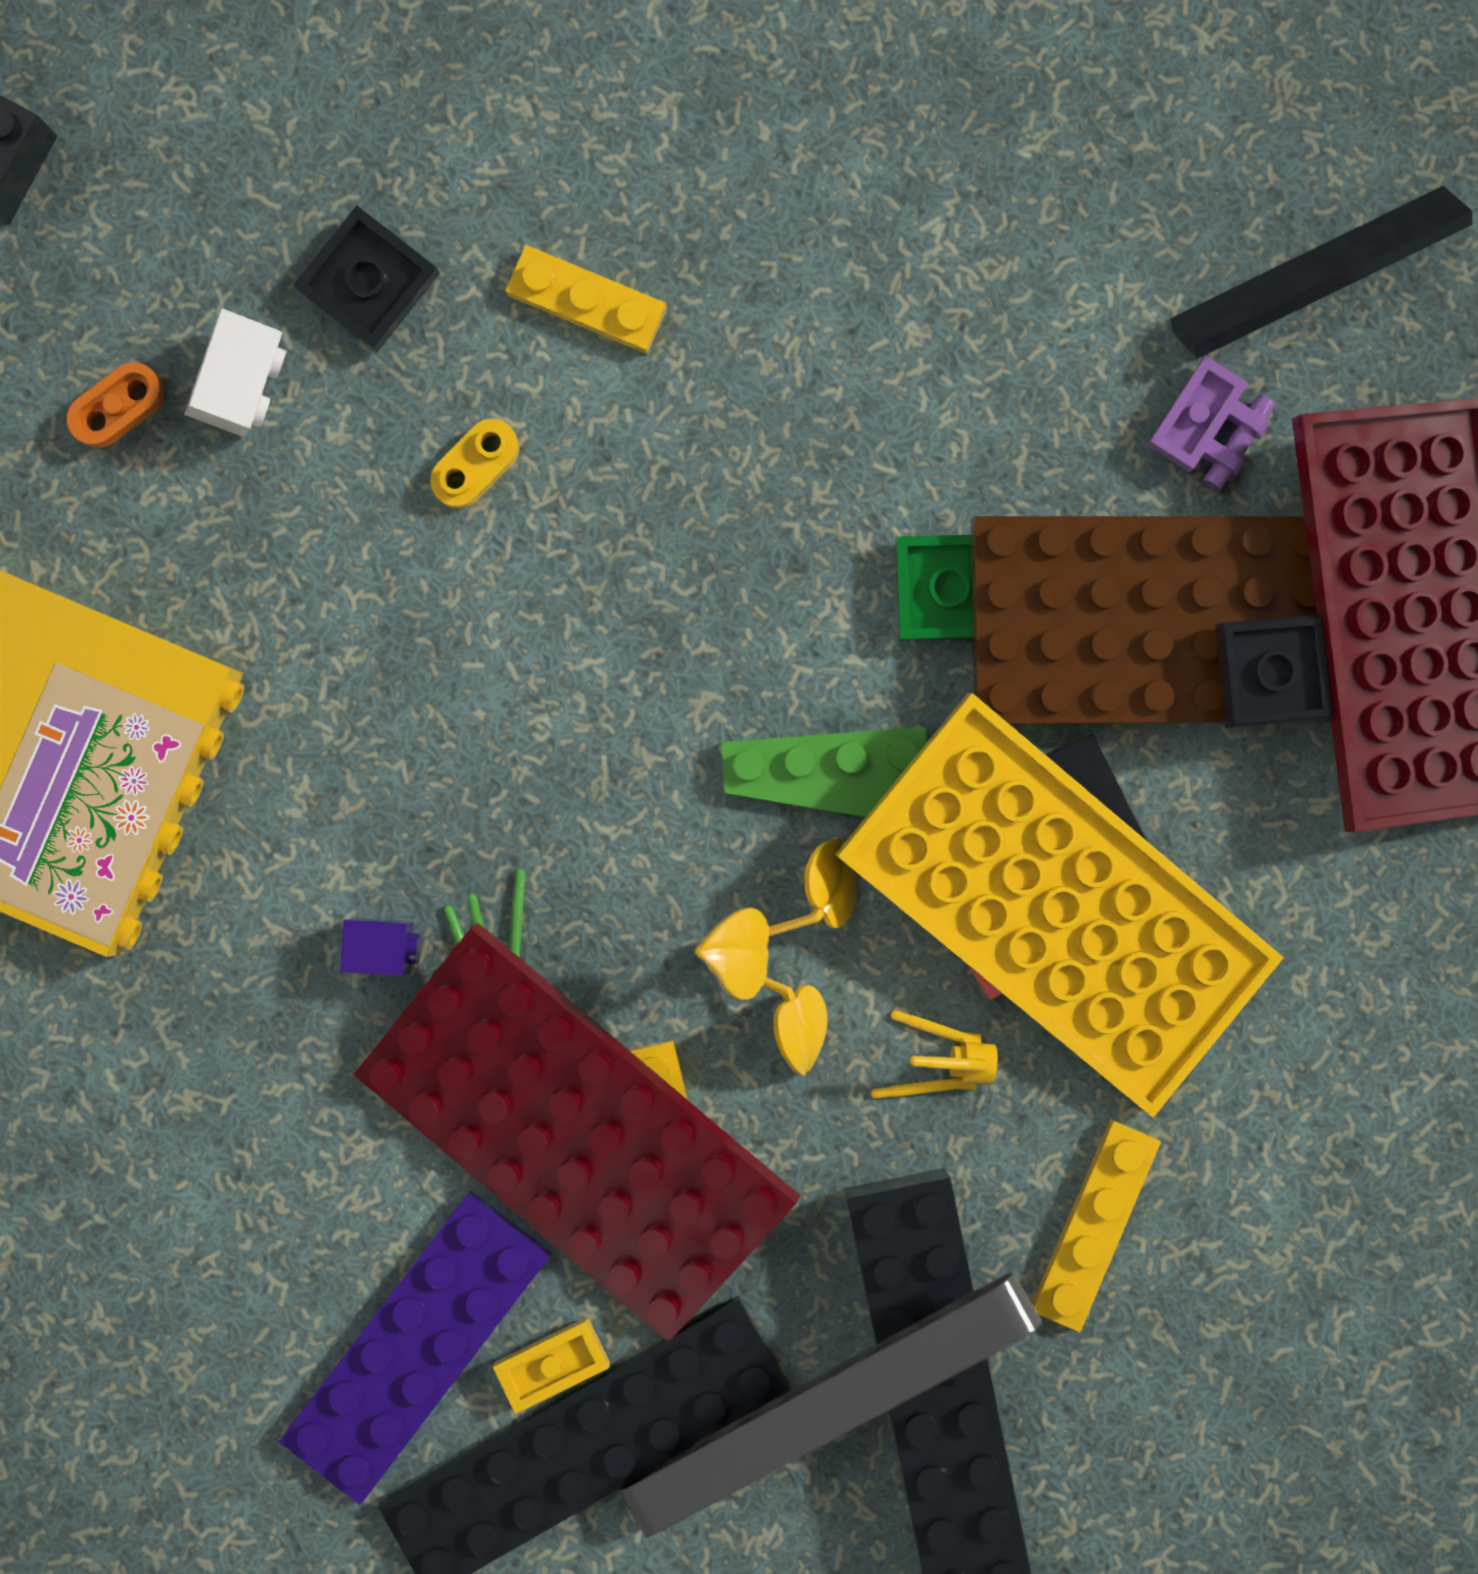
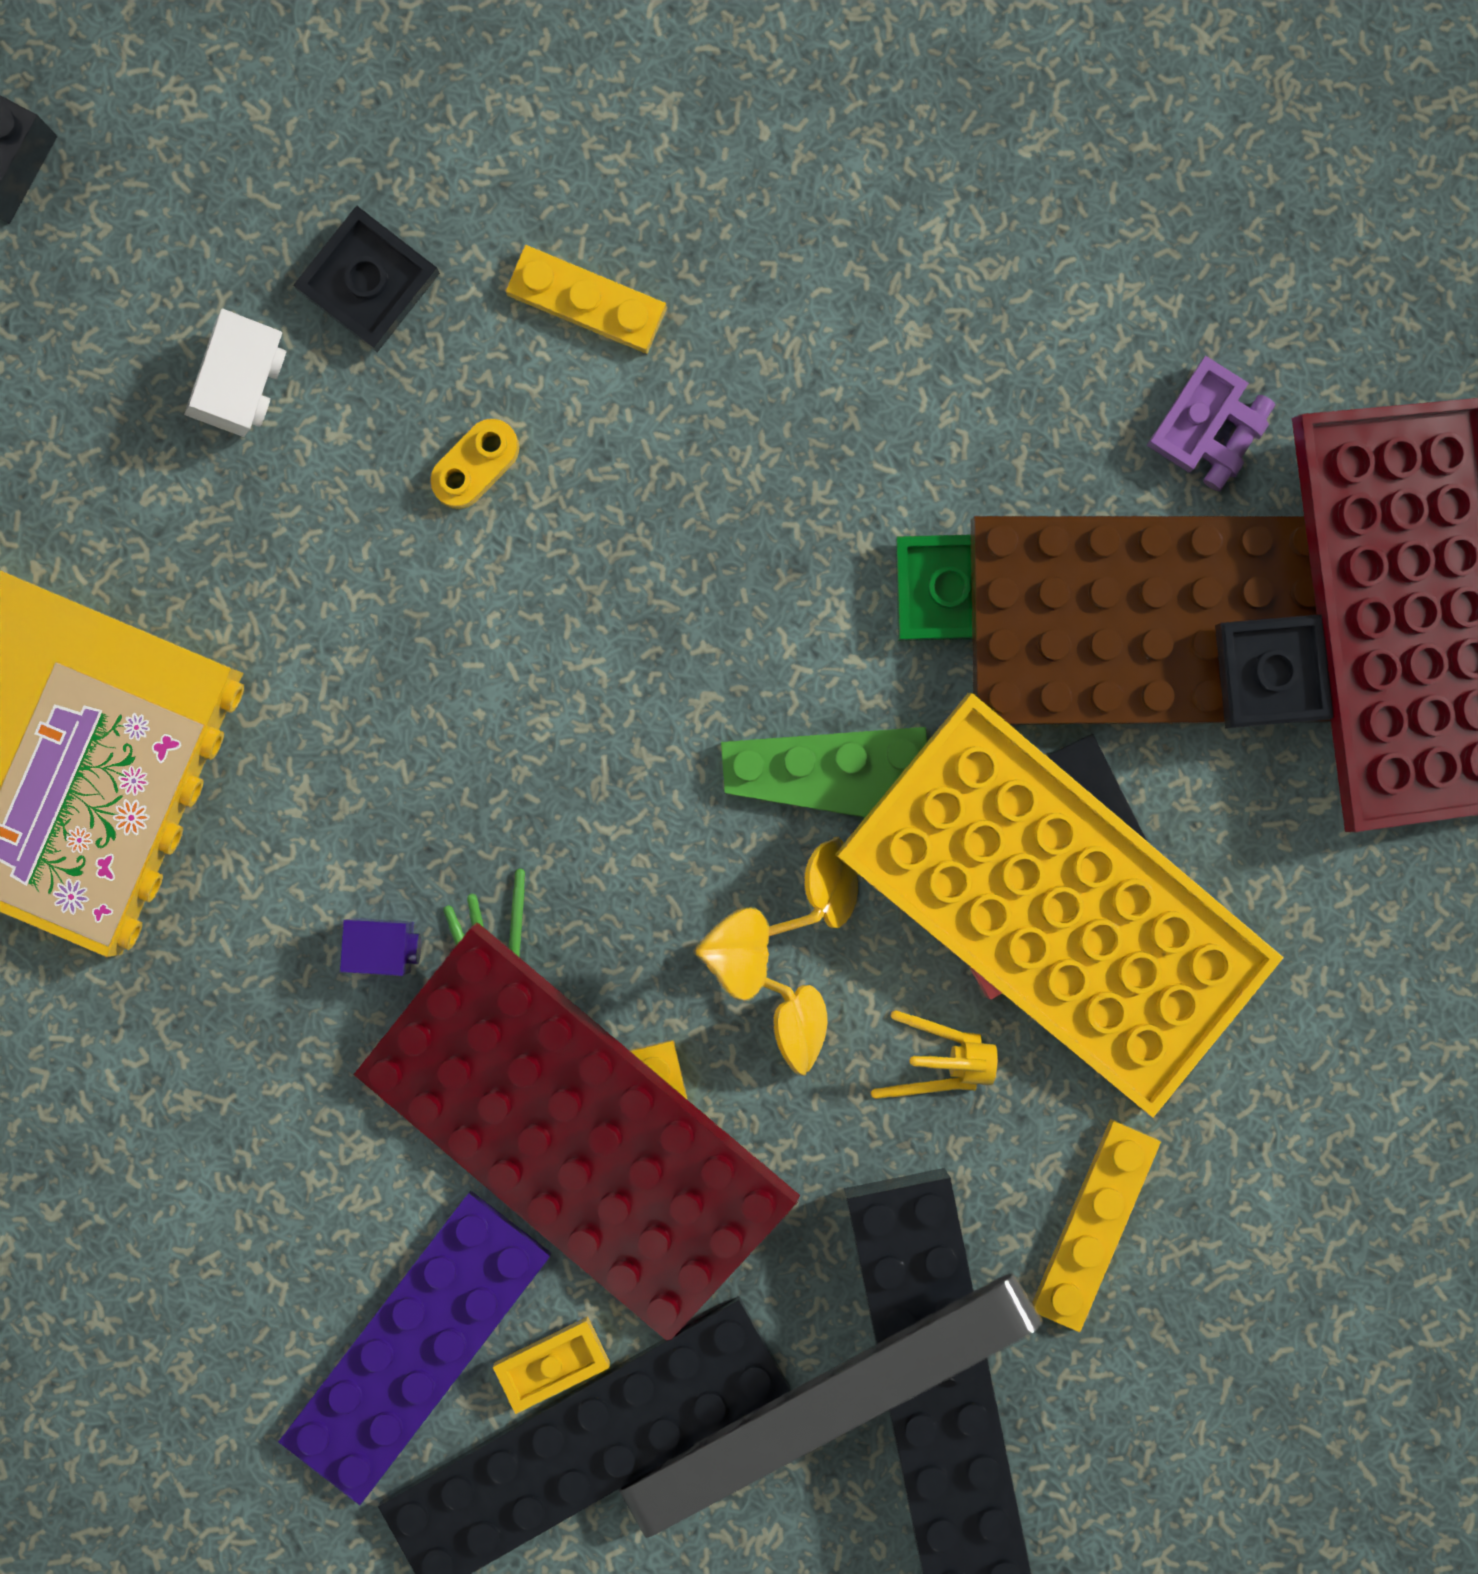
orange plate [67,362,165,448] -> none
black tile [1170,186,1472,359] -> none

